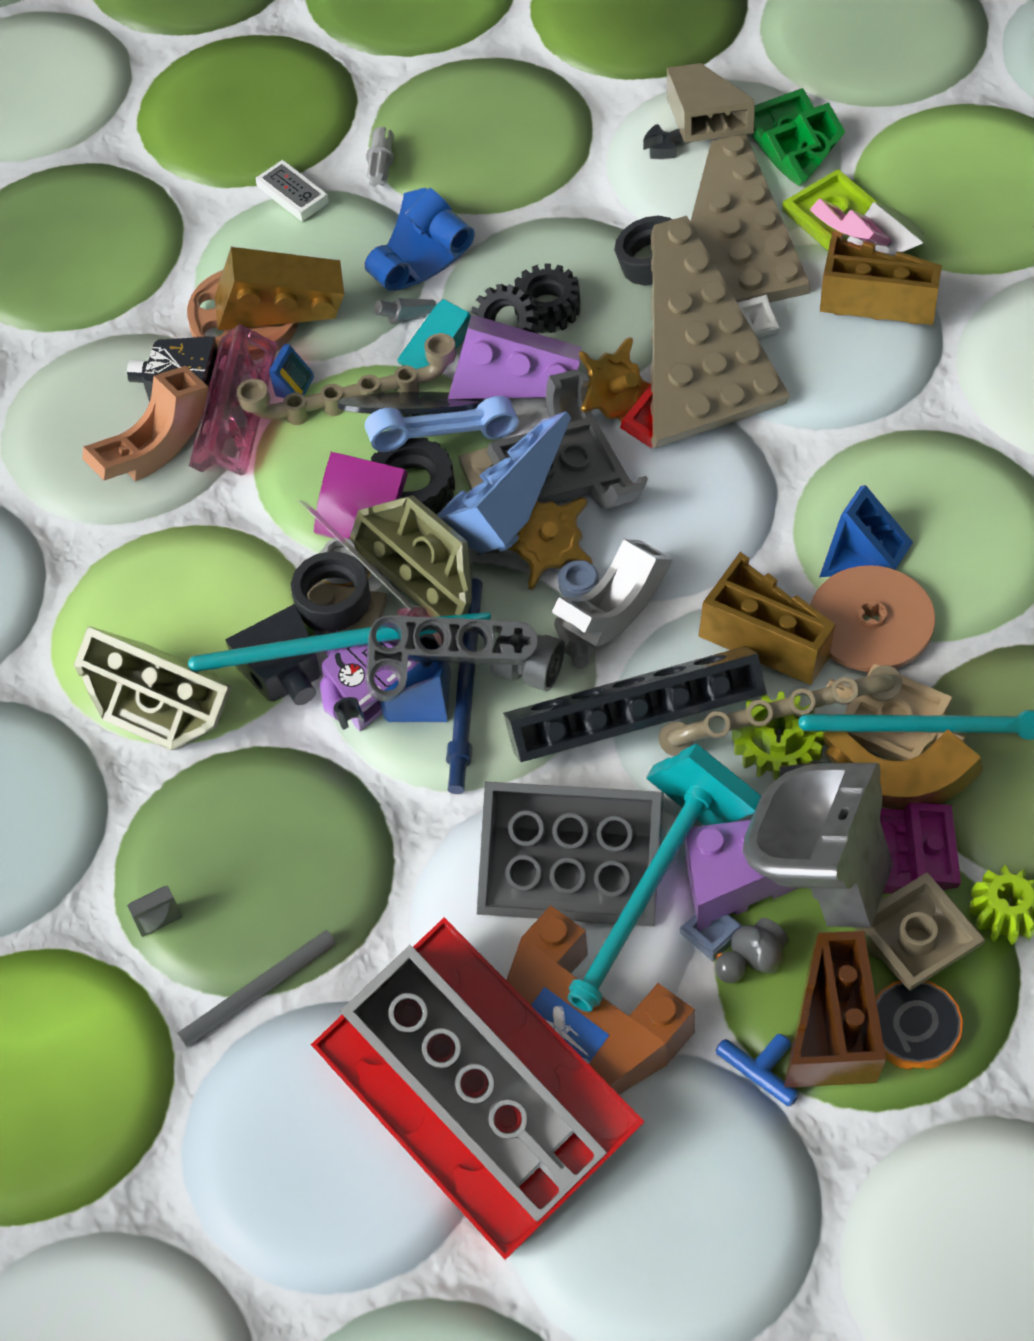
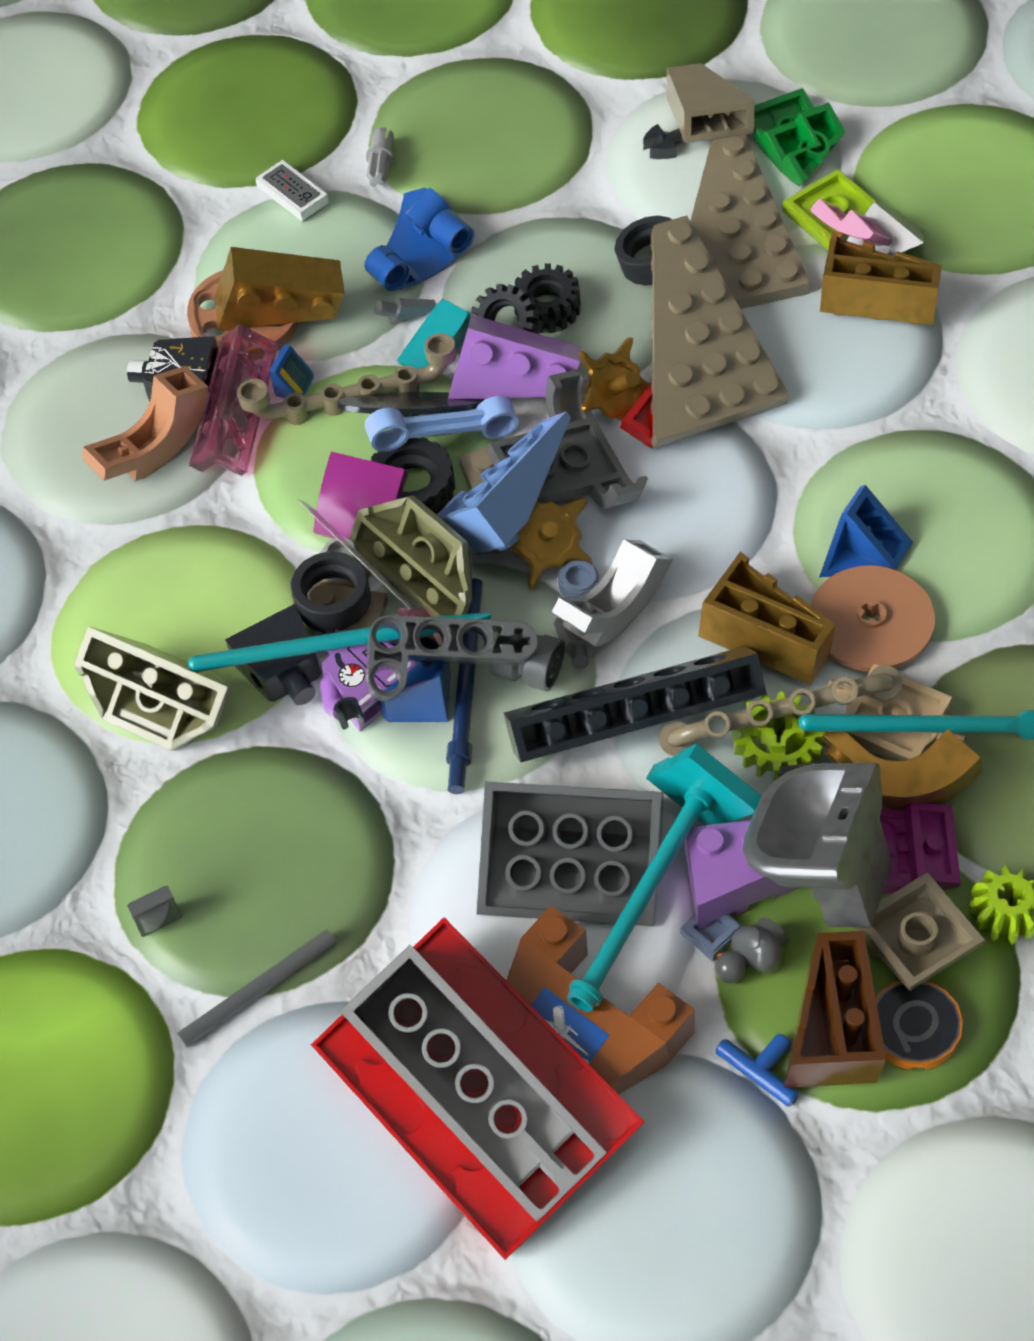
white tile [737,295,780,339] -> none

